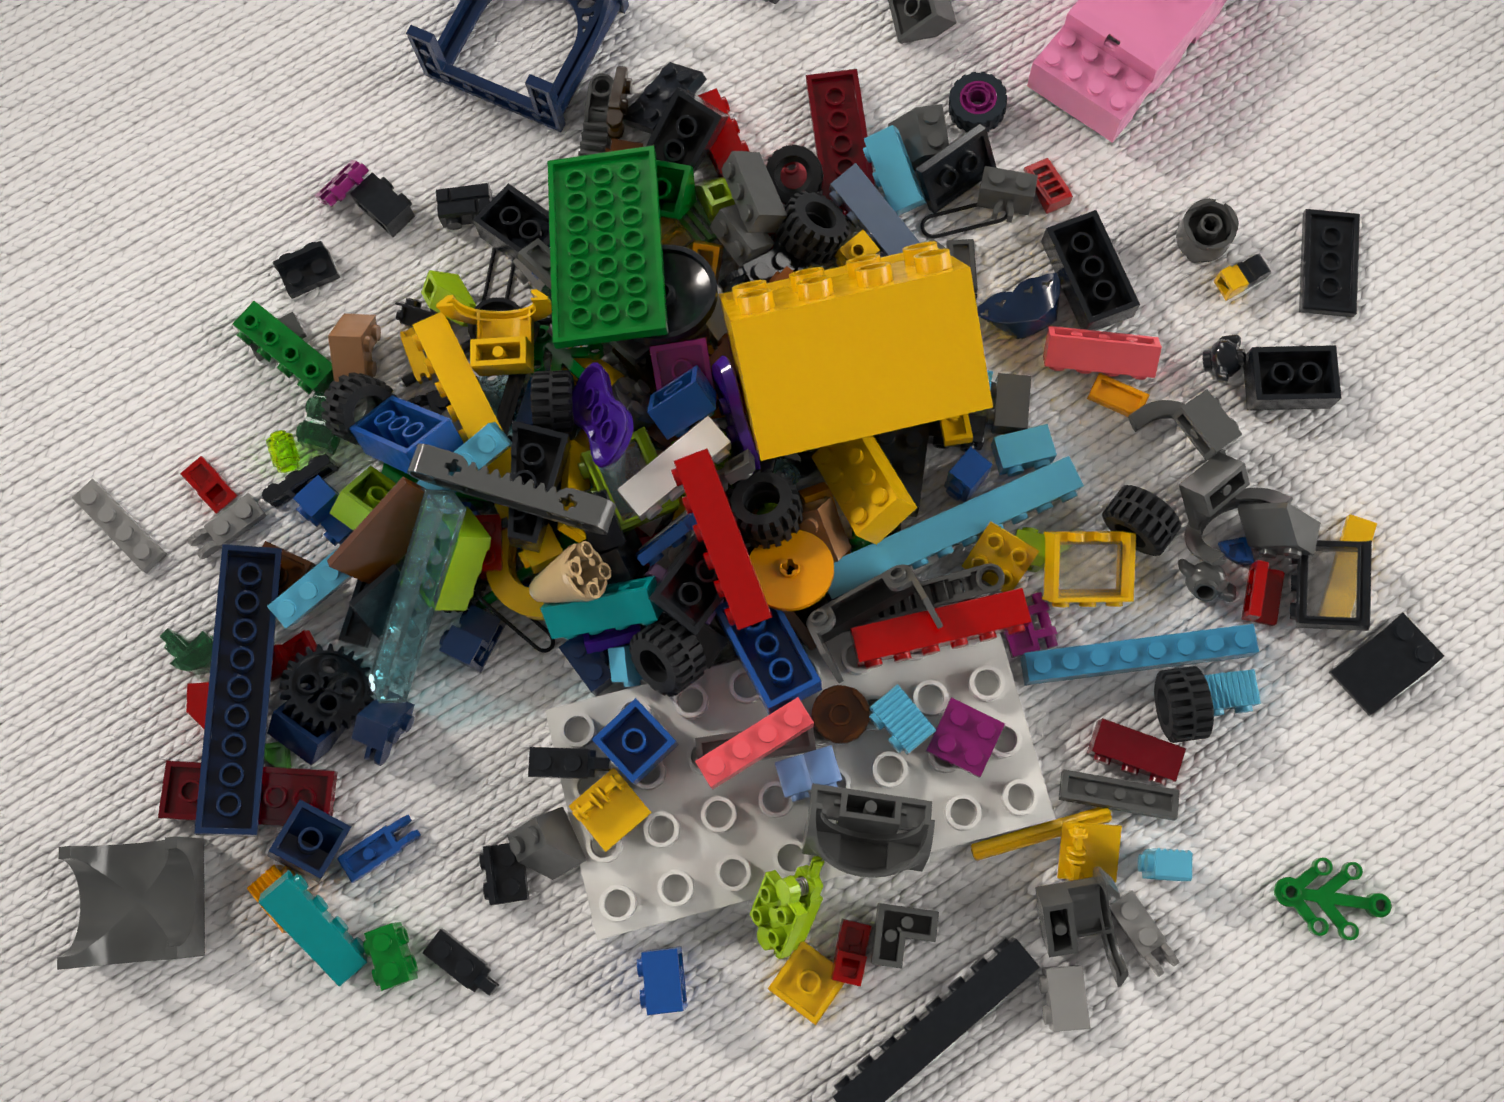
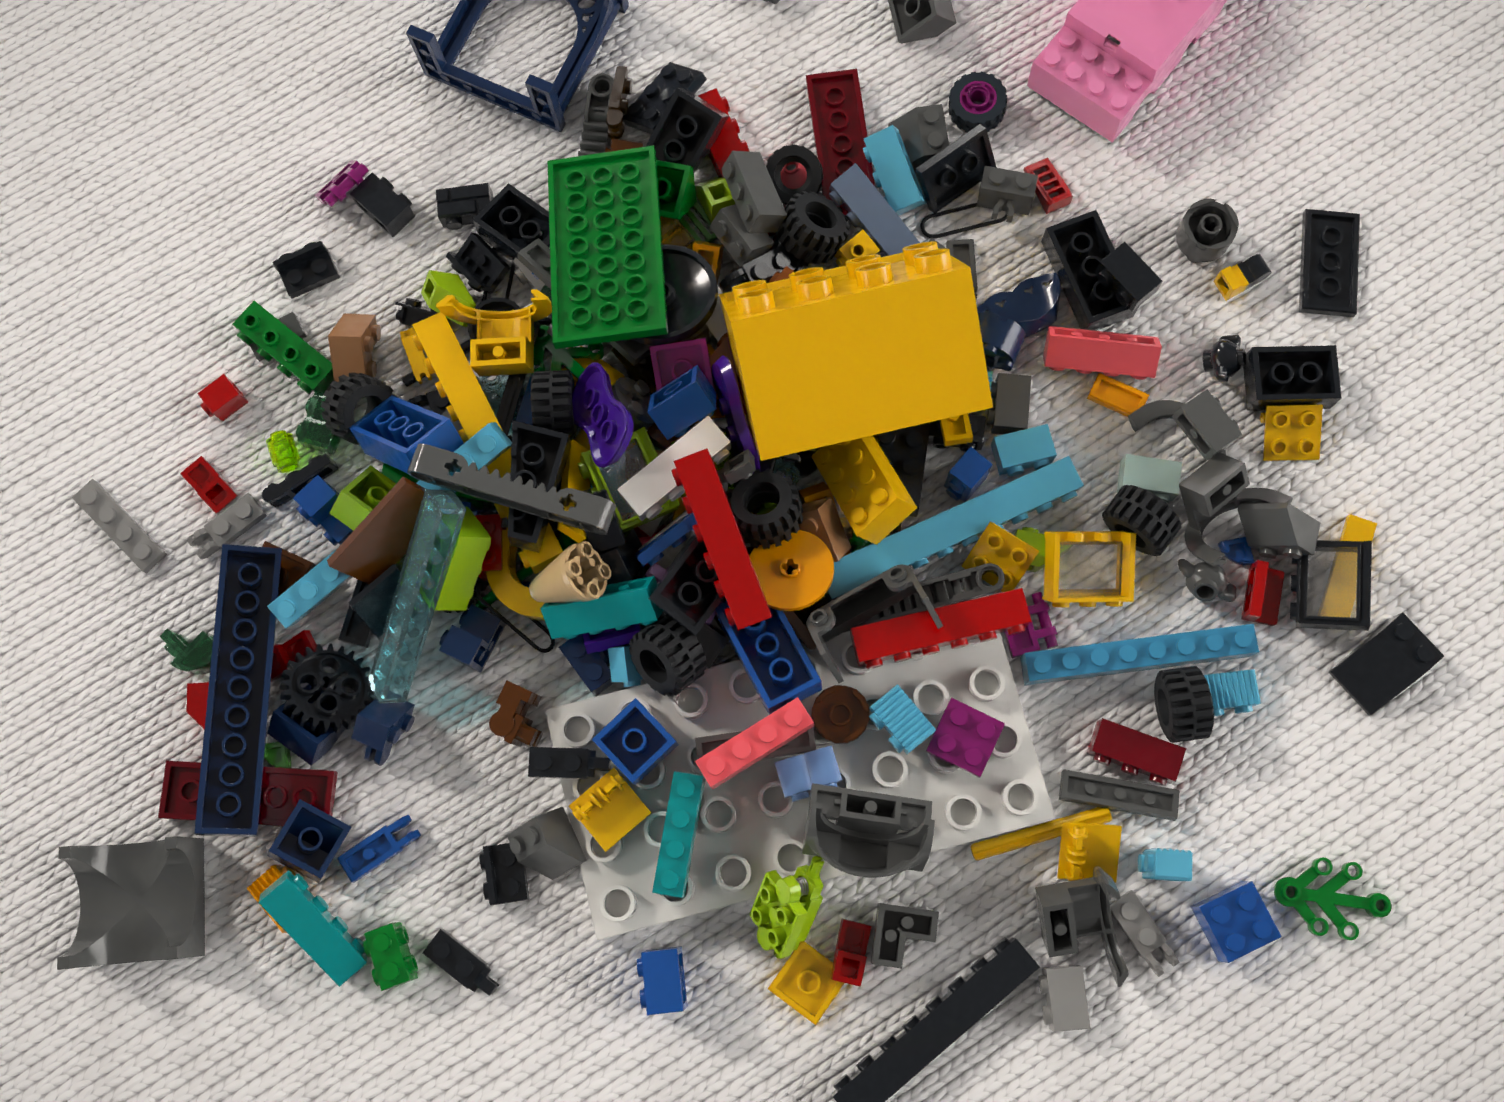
none -> red brick [197,374,248,422]
none -> black bracket [446,232,511,292]
none -> reddish brown hips [489,680,544,747]
none -> teal brick [652,771,706,898]
none -> dark blue brick [978,312,1026,371]
none -> black brick [1095,242,1163,312]
none -> light aqua brick [1117,454,1182,503]
none -> blue brick [1190,881,1282,963]
none -> yellow hinge [1260,404,1323,461]

